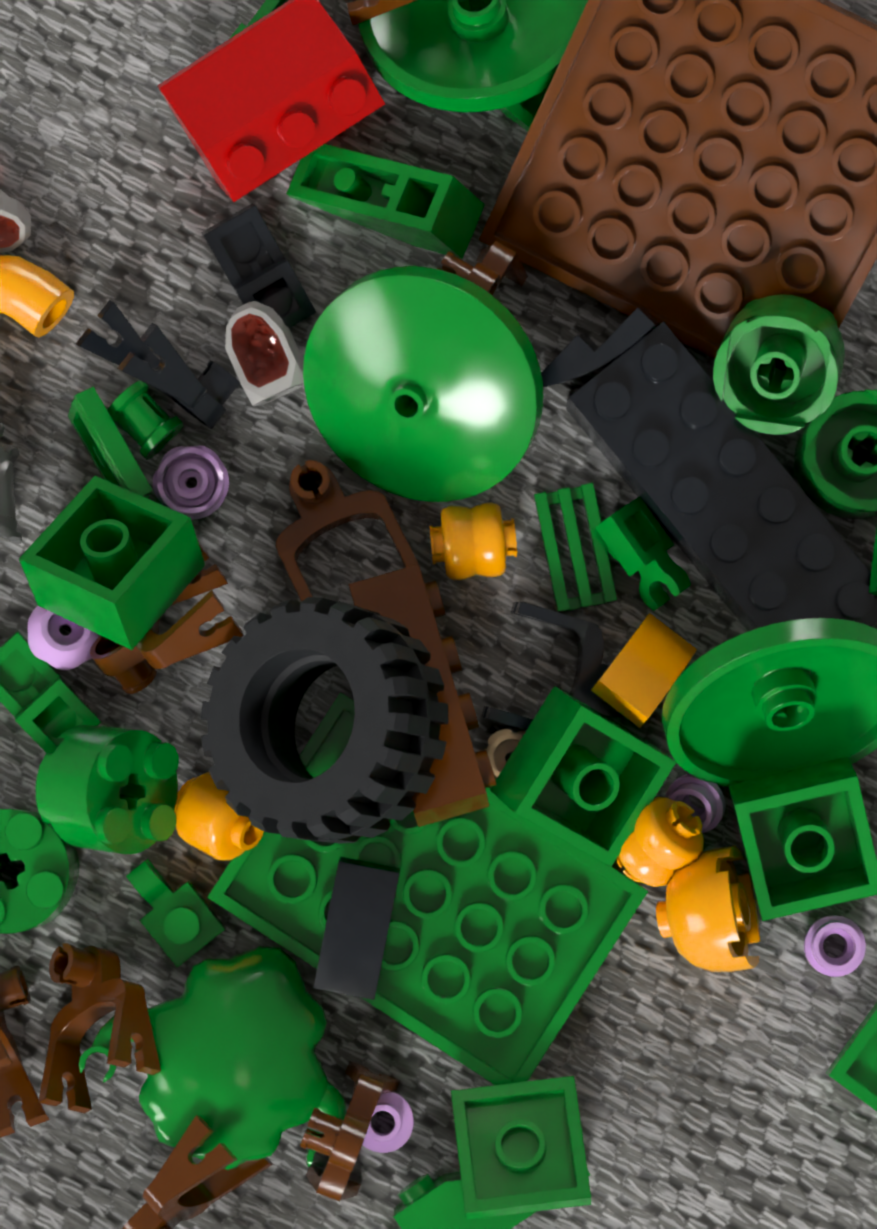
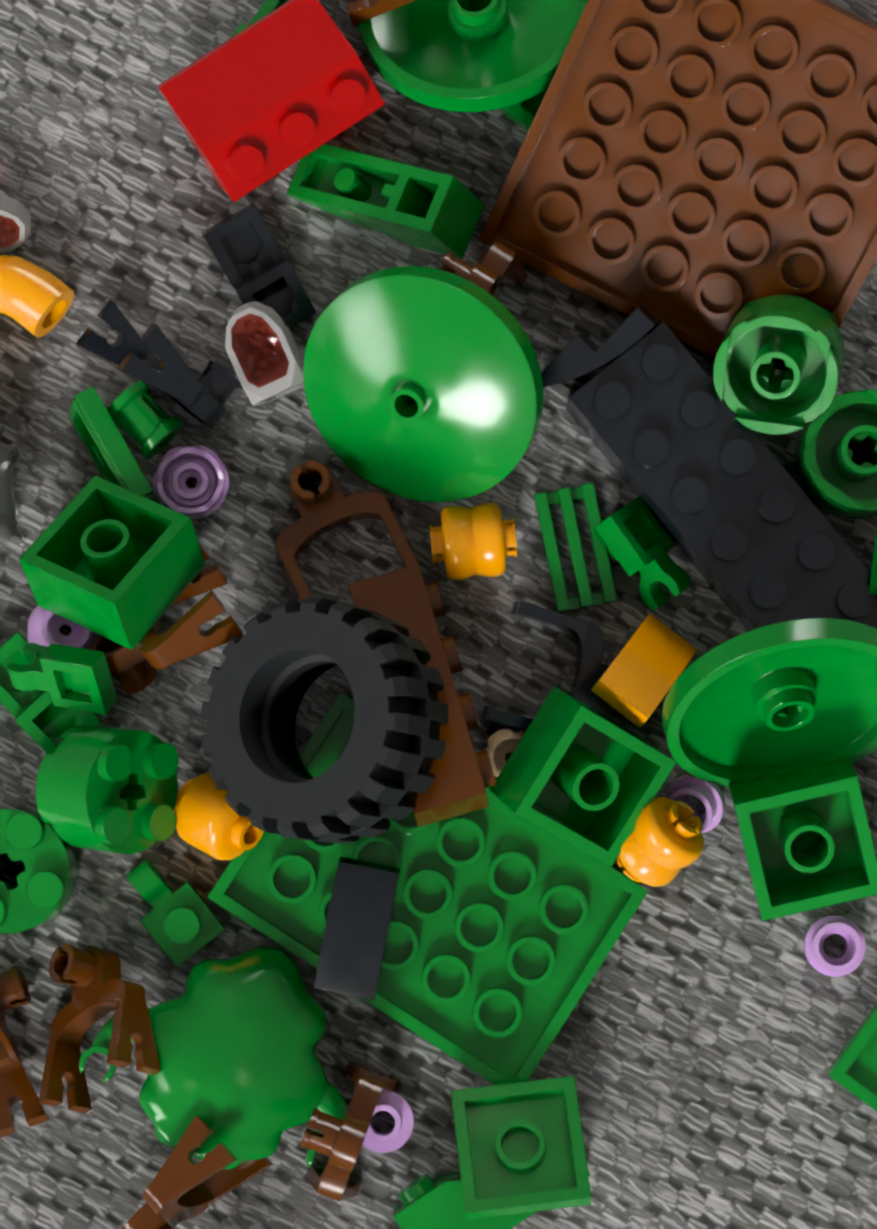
light orange cylinder [656,846,760,972] -> none
none -> green plate [7,643,118,715]

